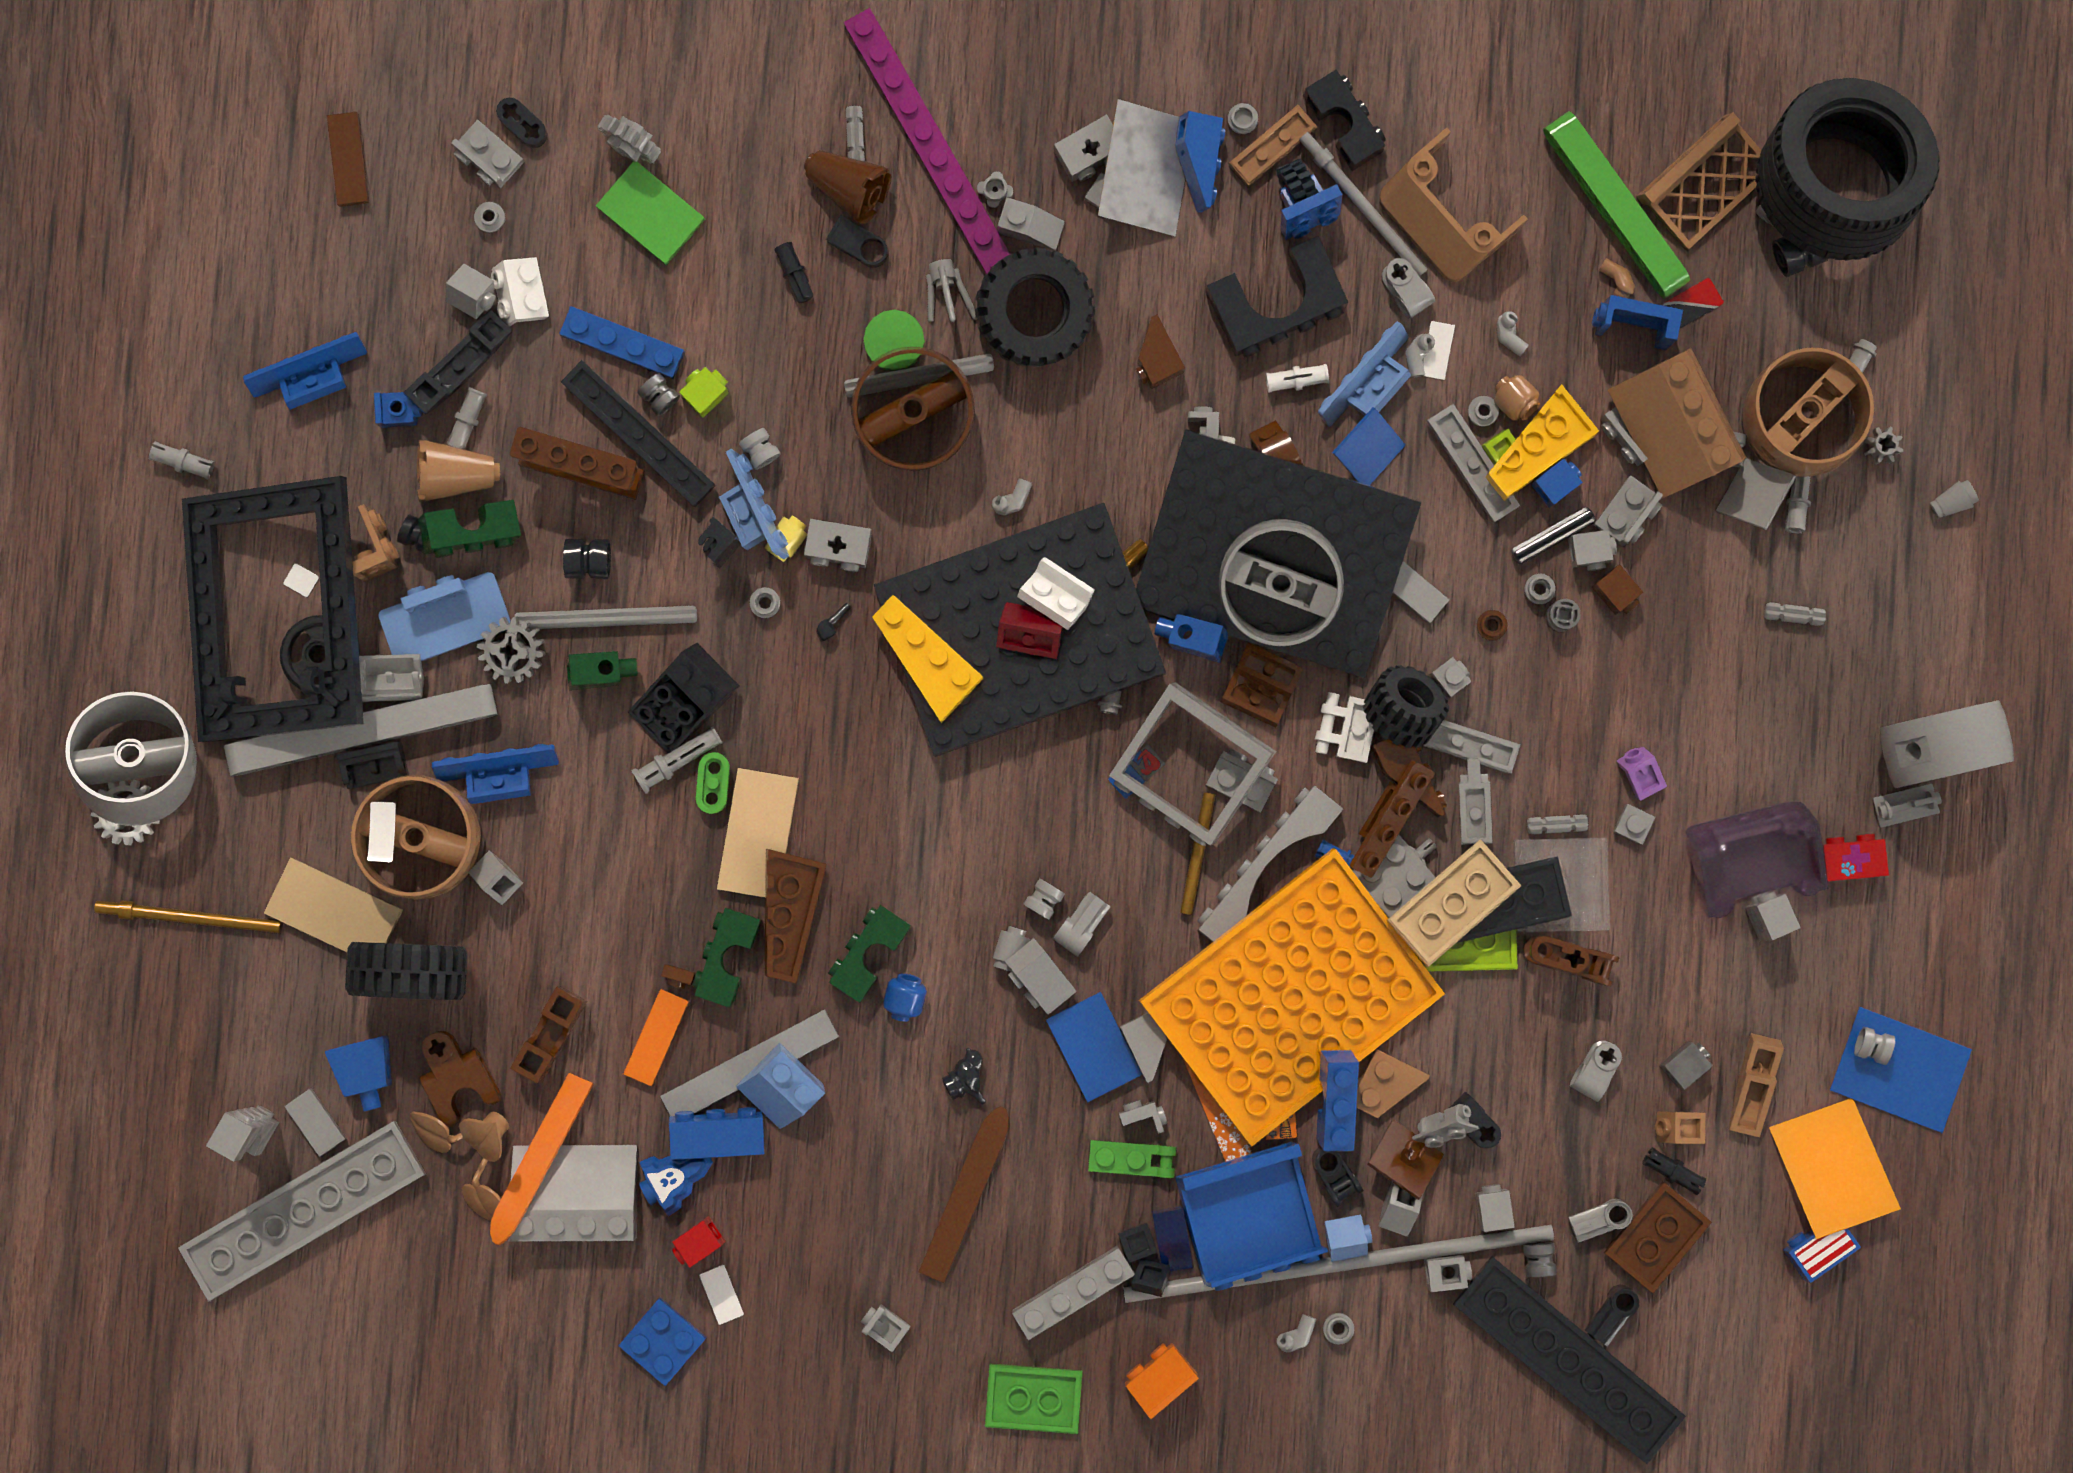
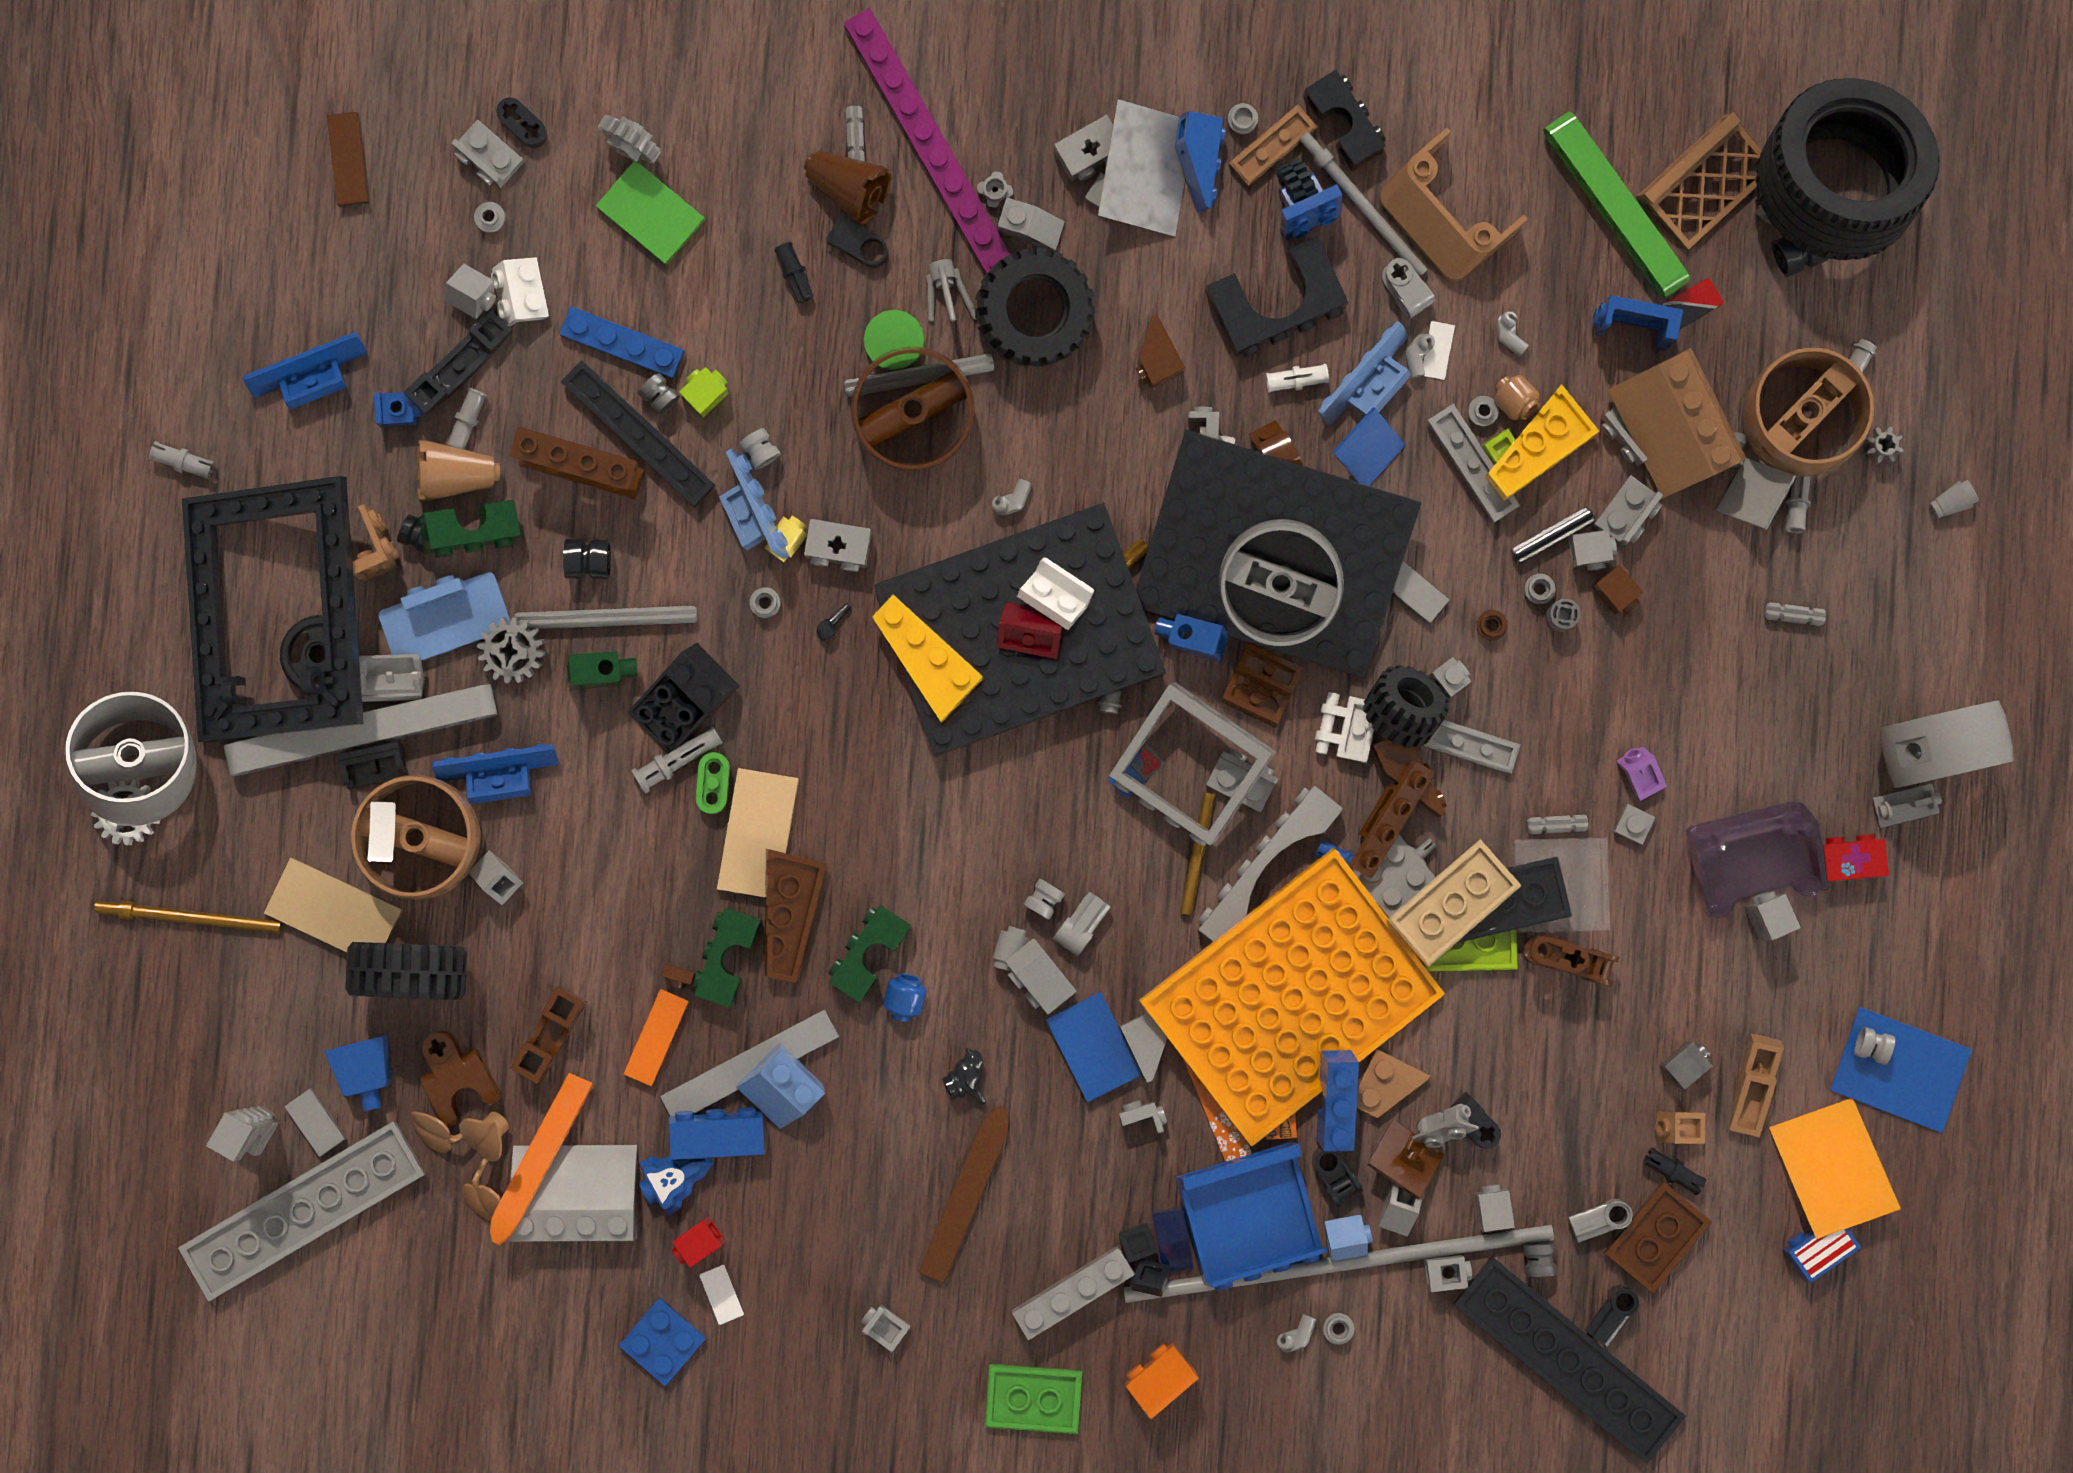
white sticker [284,564,319,597] -> none
black hinge [698,517,741,569] -> none
bright green plate [1088,1140,1177,1178] -> none
light grey hinge [1459,758,1492,845] -> none
blue brick [1531,459,1583,509] -> none
light grey piece [1570,1040,1622,1102] -> none
medium nougat arm [1599,258,1635,299] -> none

